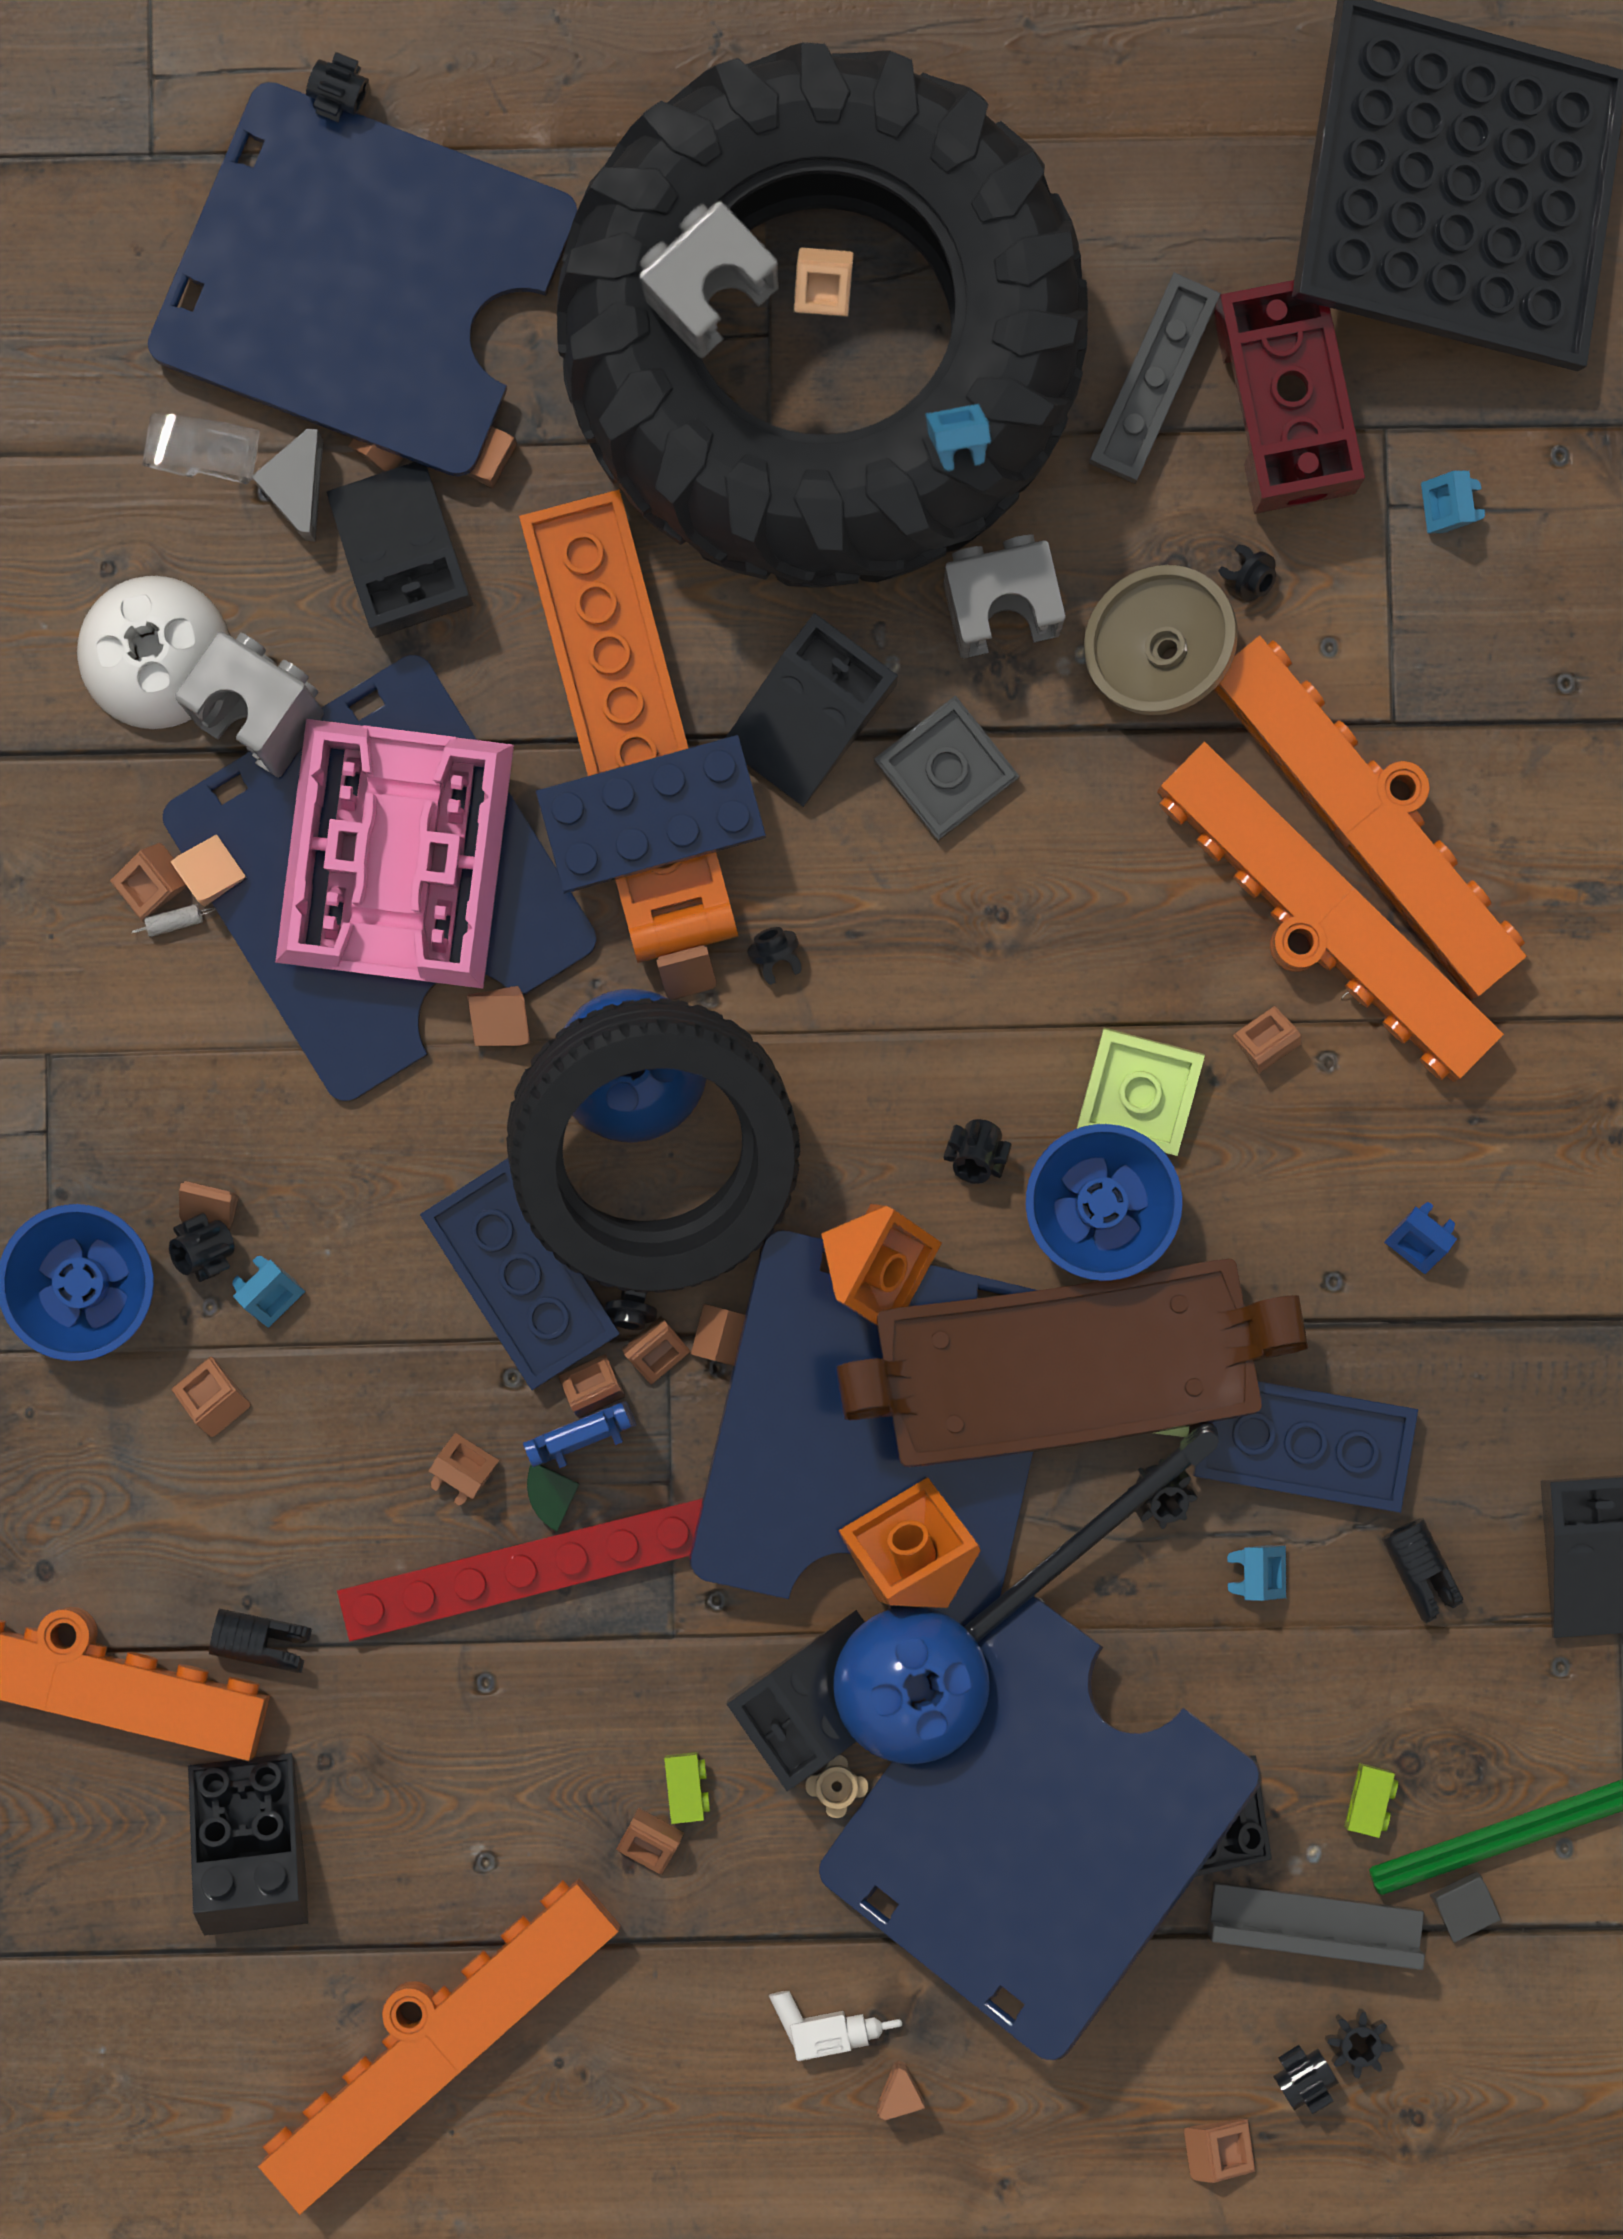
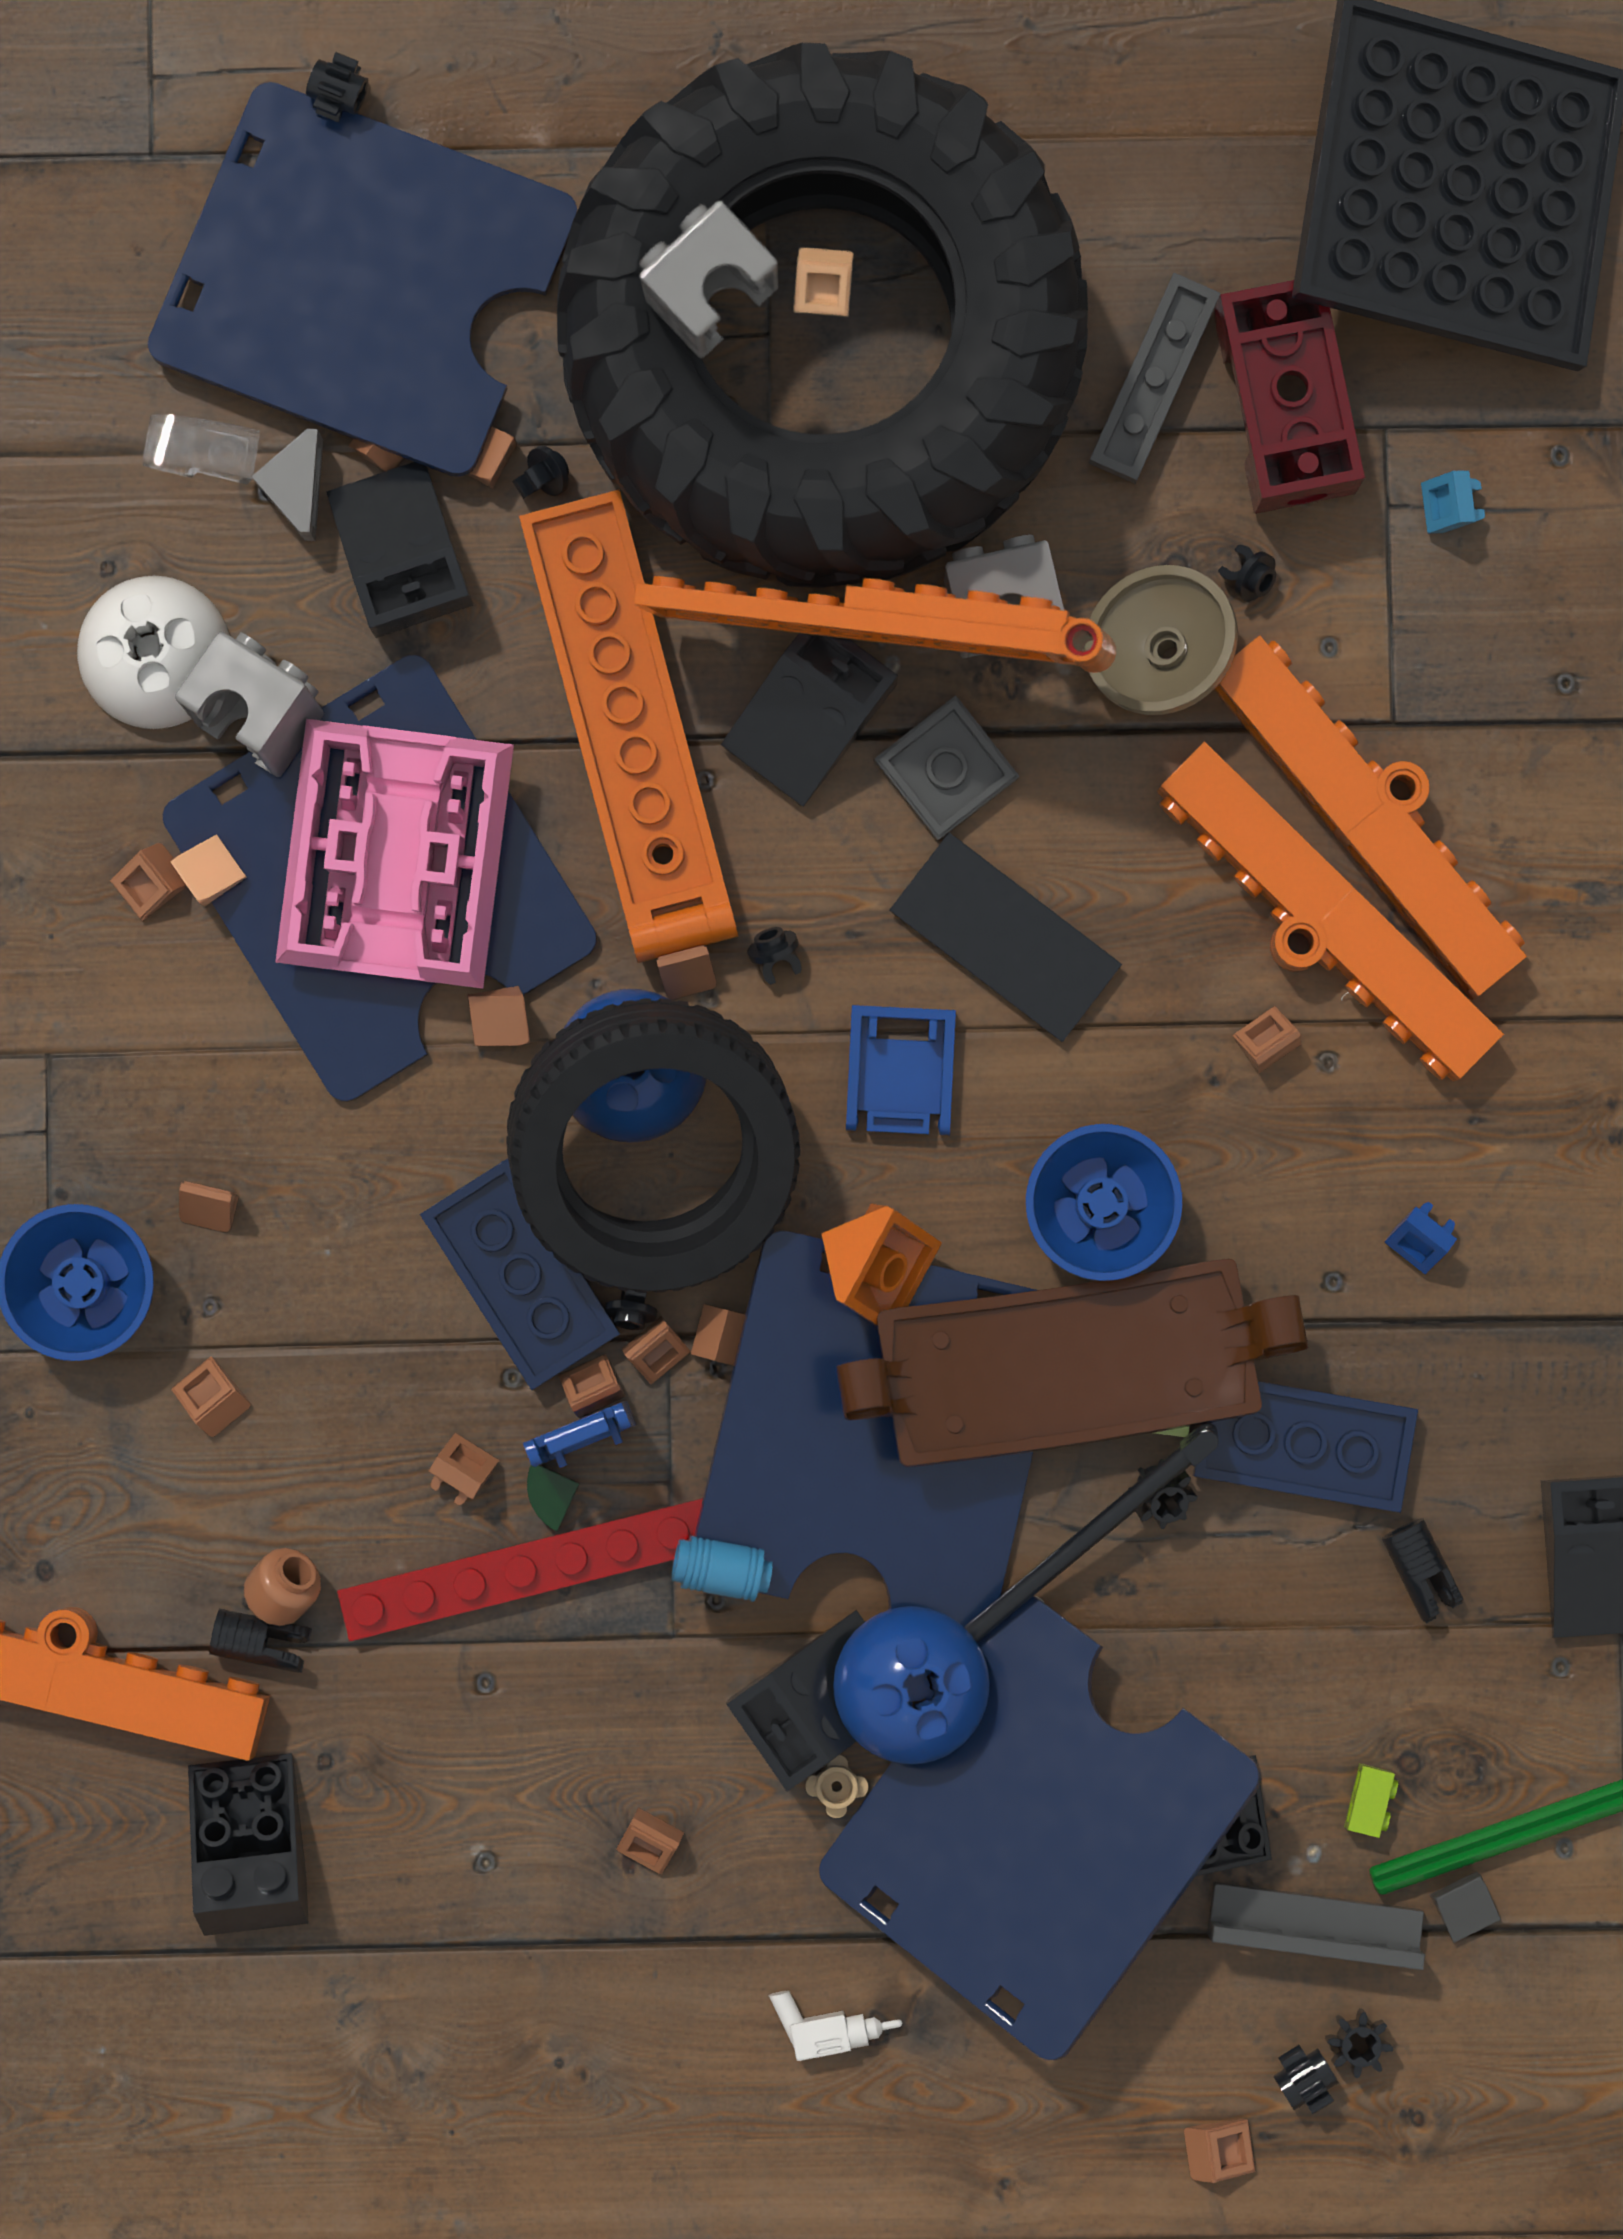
white piece [132,904,215,937] -> none
black gear [169,1213,234,1282] -> none
dark azure tile [232,1256,306,1328] -> none
orange hinge [258,1878,621,2215] -> none
dark blue plate [536,735,766,894] -> none
lime piece [664,1752,710,1824] -> none
orange slope [838,1477,981,1608] -> none
nougat slope [876,2060,925,2120] -> none
dark azure tile [926,404,991,470] -> none
black gear [943,1119,1012,1184] -> none
yellowish green plate [1077,1027,1205,1156] -> none
dark azure tile [1227,1545,1286,1601] -> none
none -> nougat head [244,1548,321,1626]
none -> black plate [512,445,569,499]
none -> orange hinge [634,576,1116,673]
none -> dark azure head [671,1536,773,1602]
none -> blue container [846,1005,956,1136]
none -> black piece [889,832,1122,1042]

